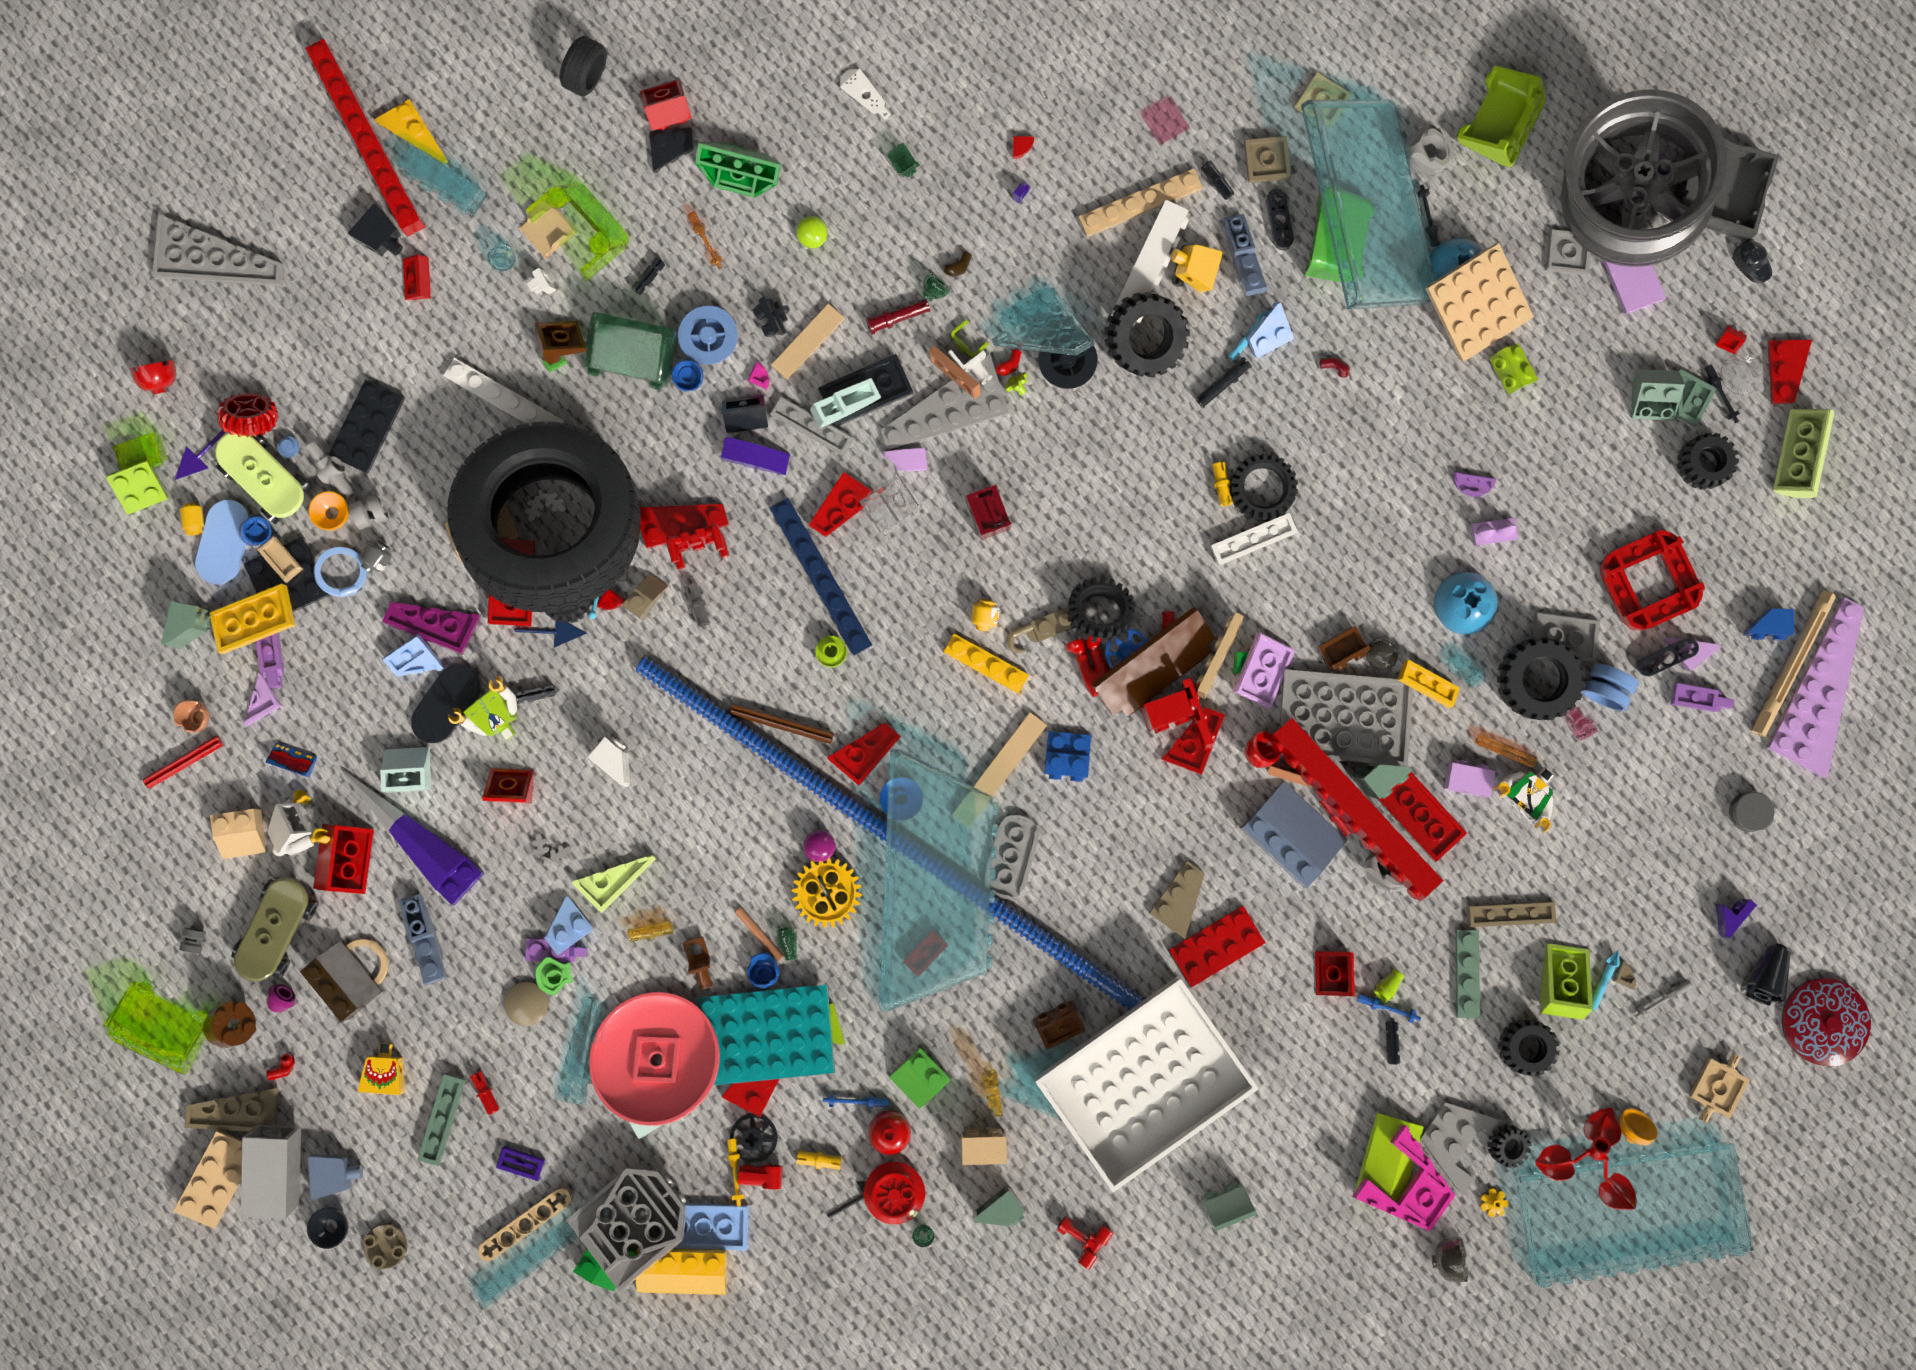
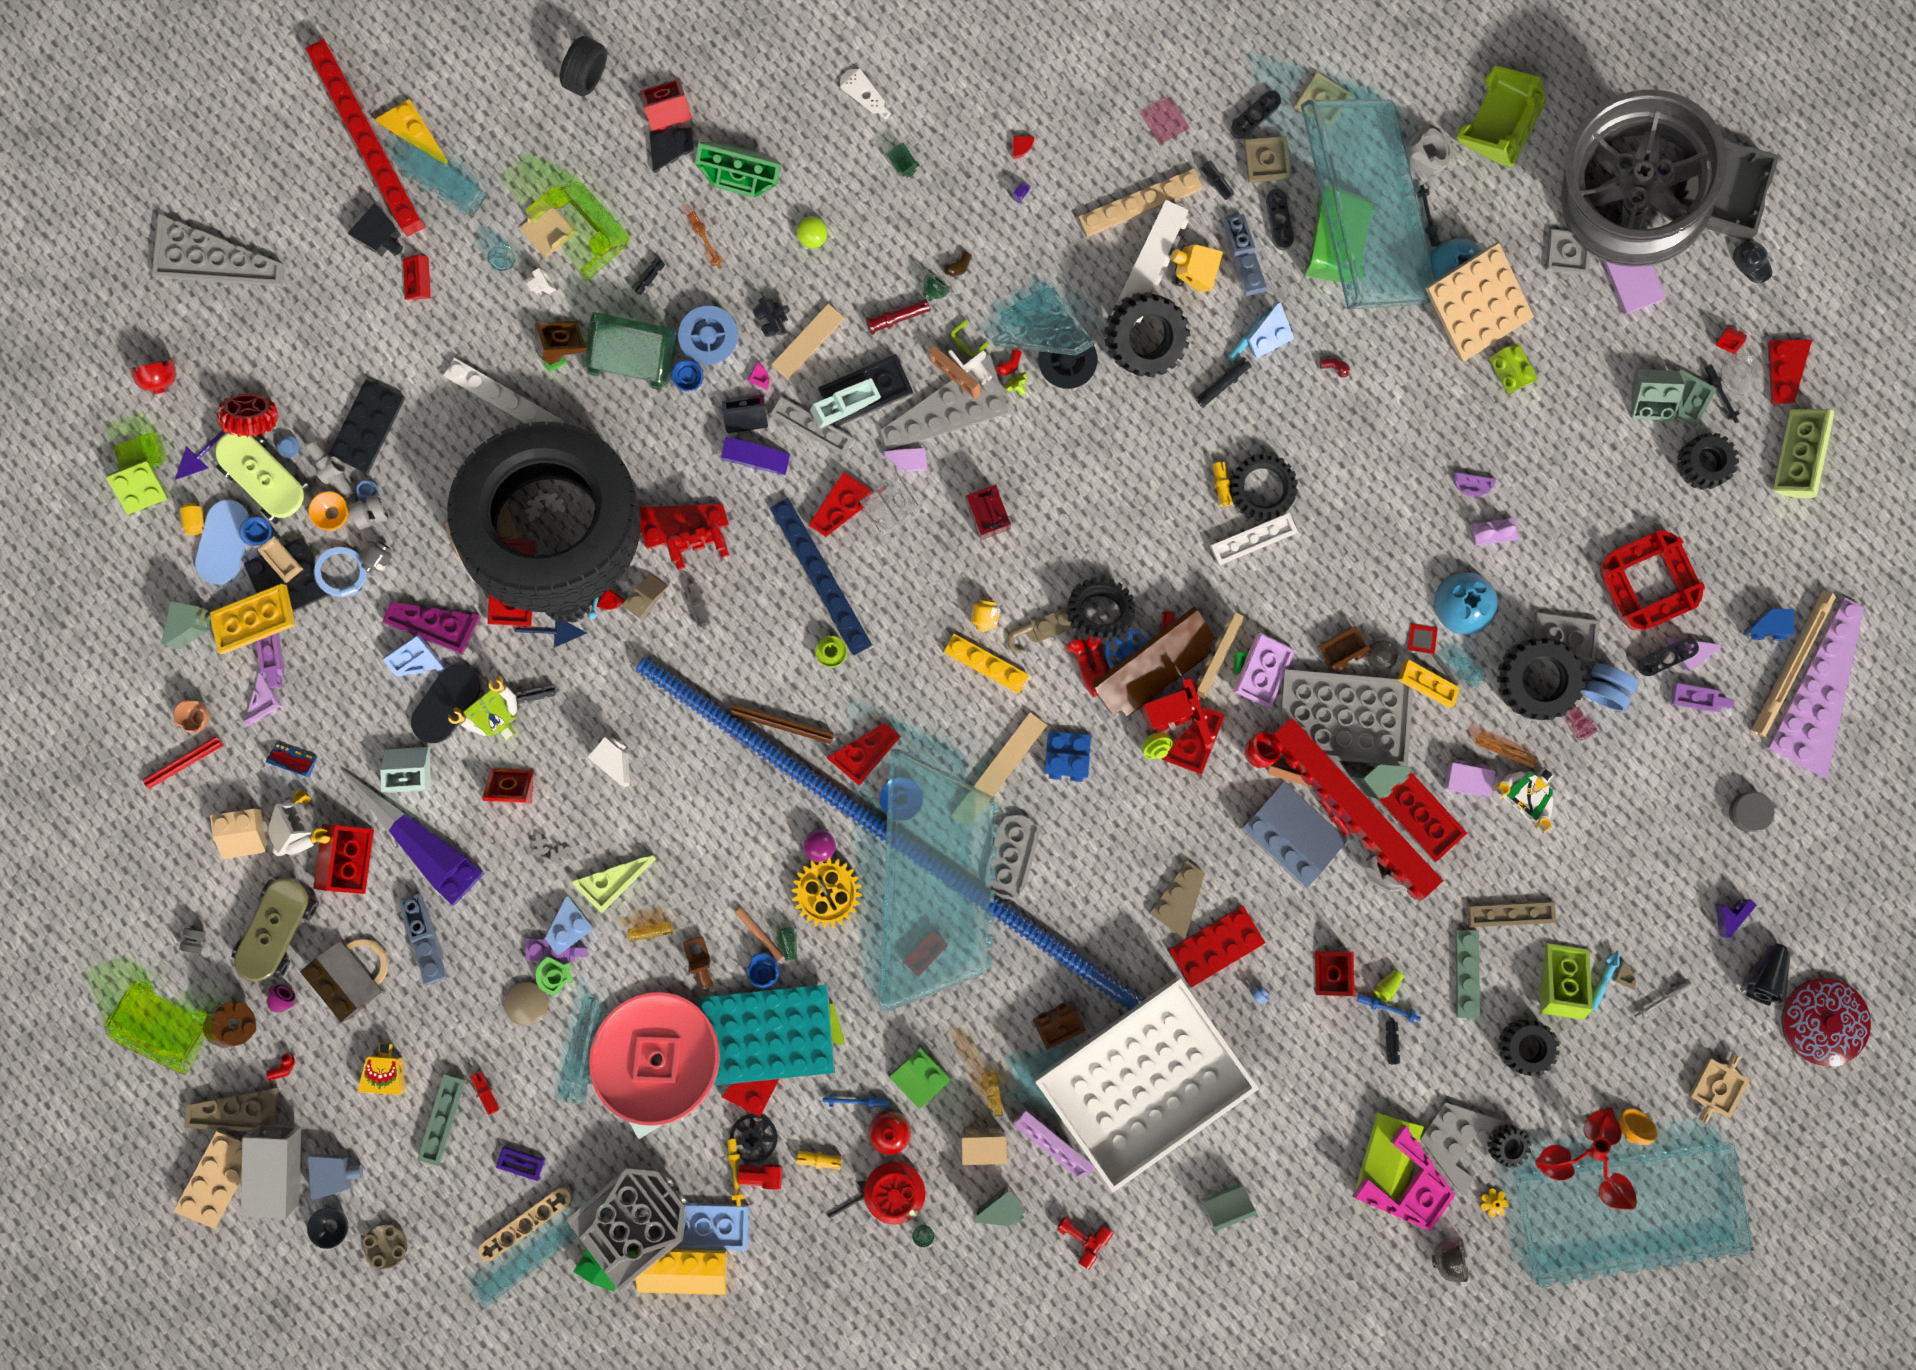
none -> medium blue plate [356,480,378,501]
none -> lavender tile [1012,1111,1095,1179]
none -> lime plate [1140,732,1173,759]
none -> black beam [1230,91,1281,139]
none -> medium blue plate [1250,984,1269,1004]
none -> piece [1407,624,1459,686]

